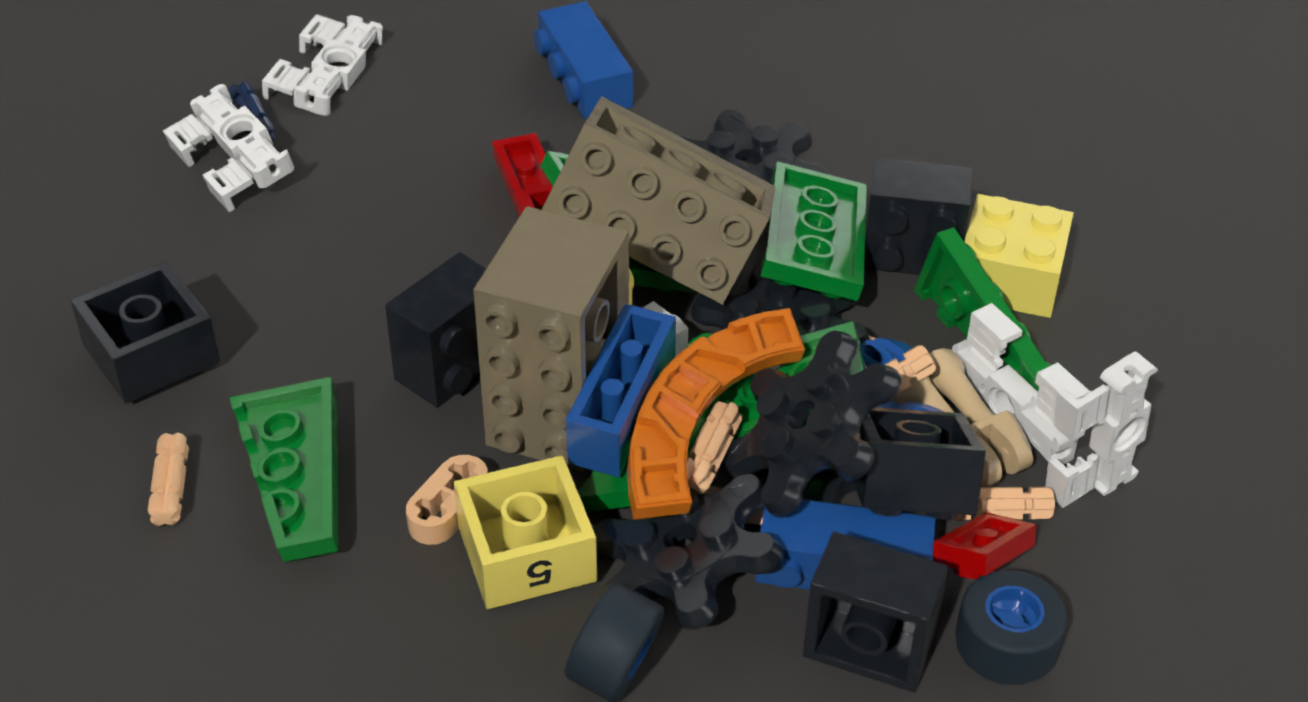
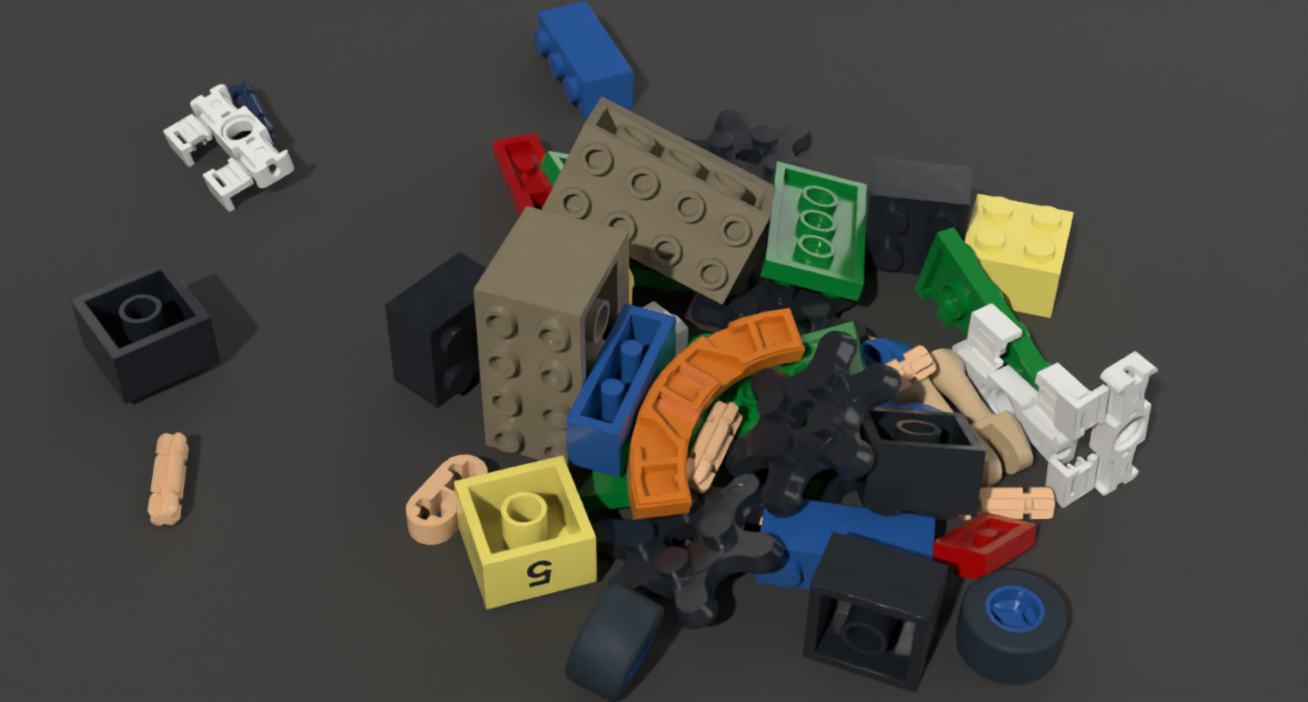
green wing [229,377,339,562] -> none
white piece [262,14,383,116] -> none

